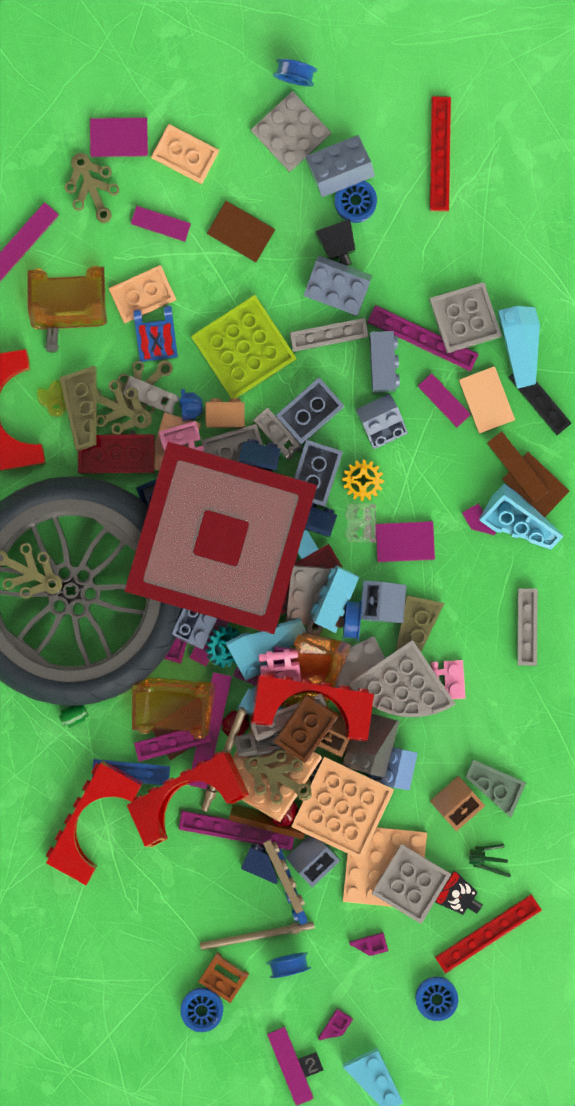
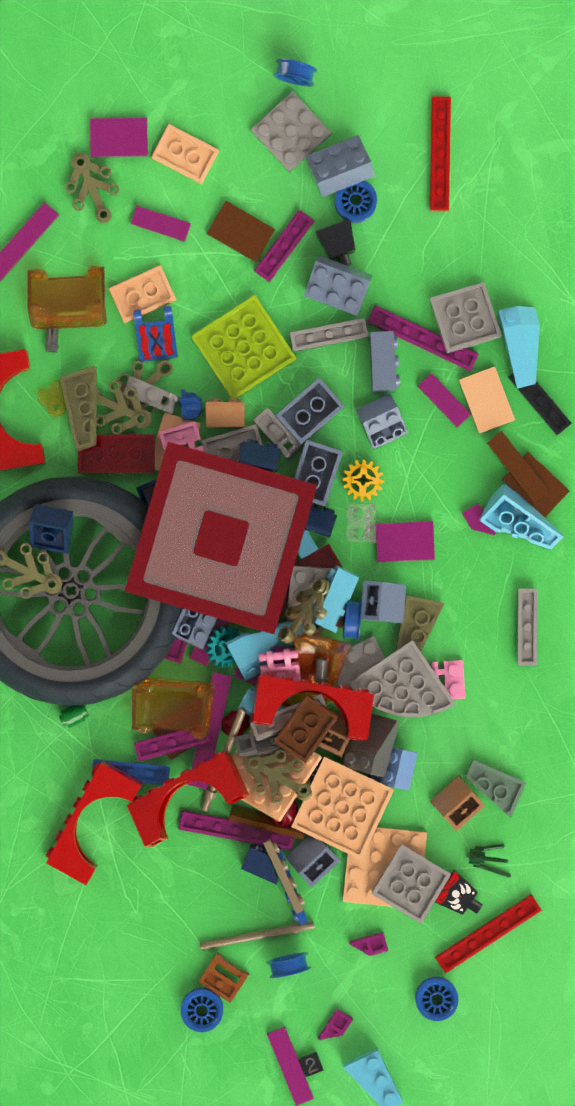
none -> dark blue slope [29,504,74,554]
none -> magenta tile [254,210,315,283]
none -> olive plant [278,578,329,644]
none -> dark grey pin [313,658,329,683]

